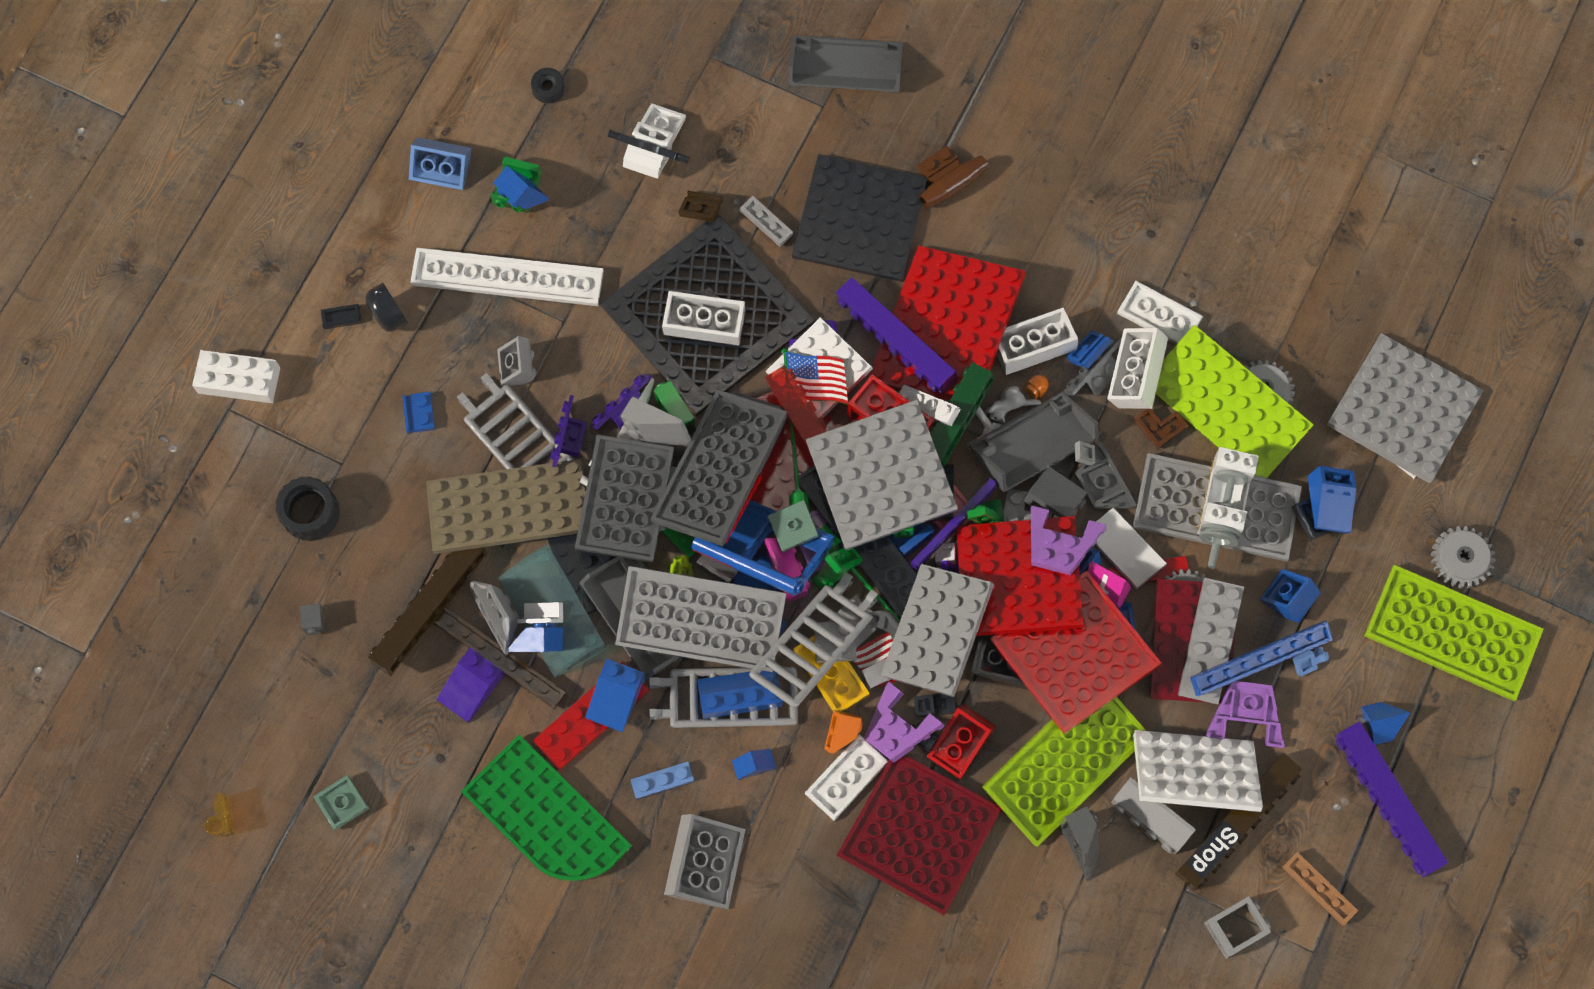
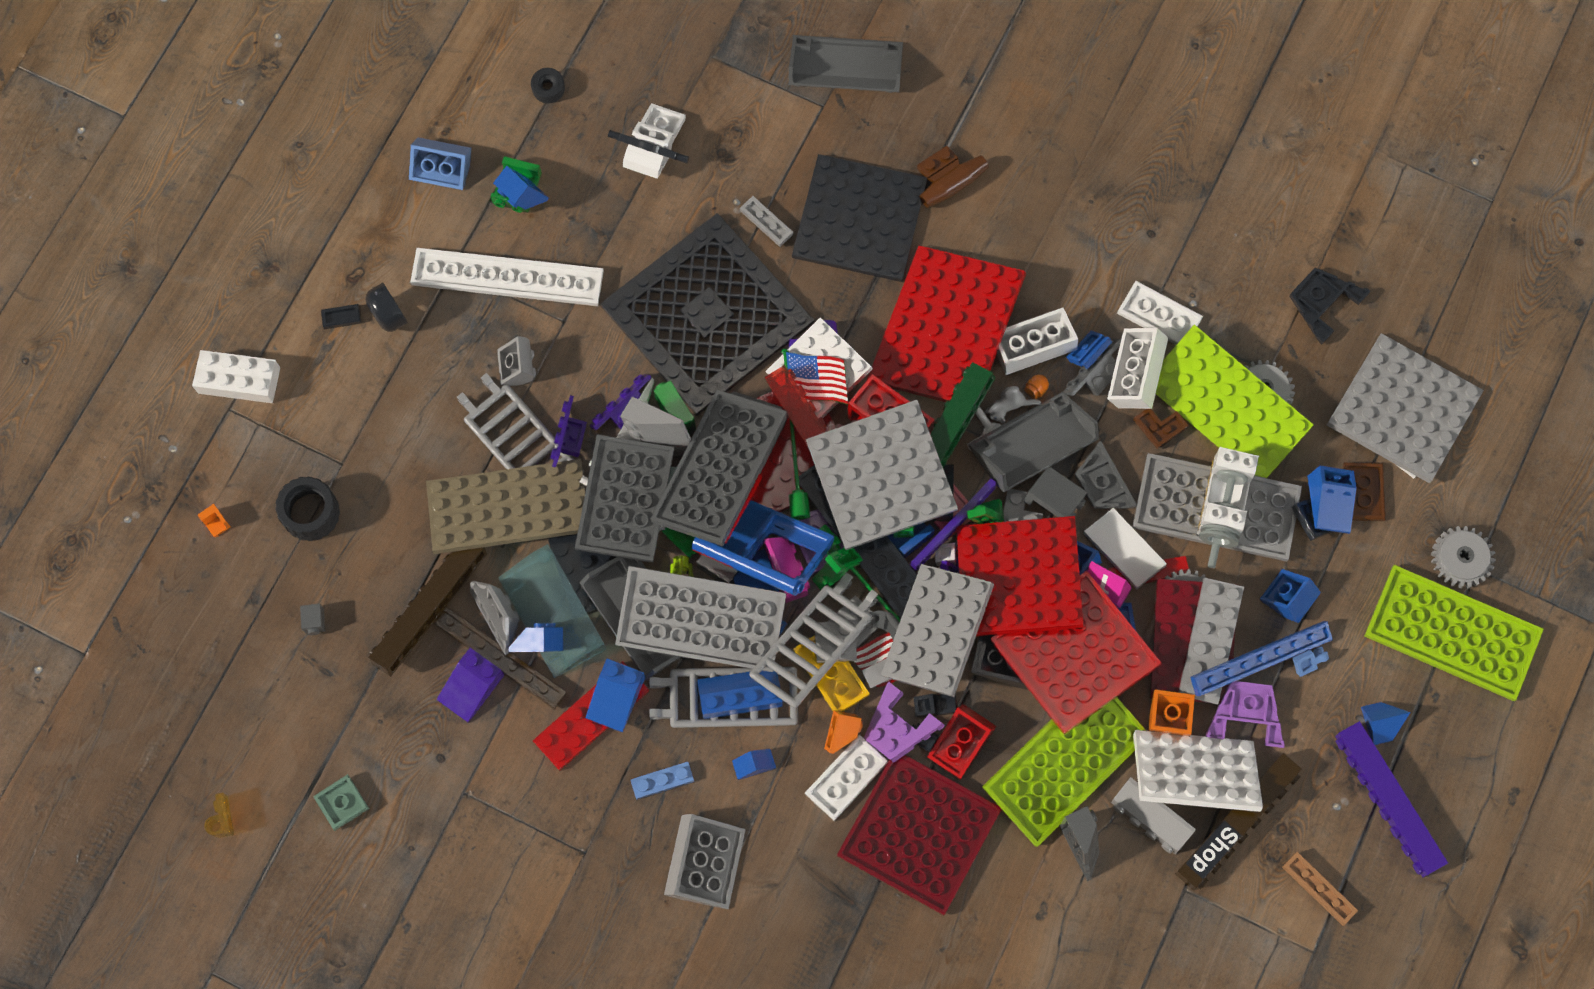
blue plate [402,392,435,434] -> none
green plate [461,734,632,881] -> none
white panel [517,603,563,623] -> none
white brick [662,291,745,345] -> none
dark brown plate [678,191,724,222] -> none
sand green plate [768,500,819,553] -> none
dark purple brick [835,277,959,394] -> none
white plate [899,385,961,426] -> none
medium lavender wing [1031,506,1106,575] -> none
light grey plate [1075,441,1096,466] -> none
light grey window [1204,896,1271,959] -> none
none -> orange panel [198,504,231,537]
none -> orange slope [1148,690,1195,736]
none -> black wing [1289,268,1371,345]
none -> reddish brown tile [1343,462,1386,521]

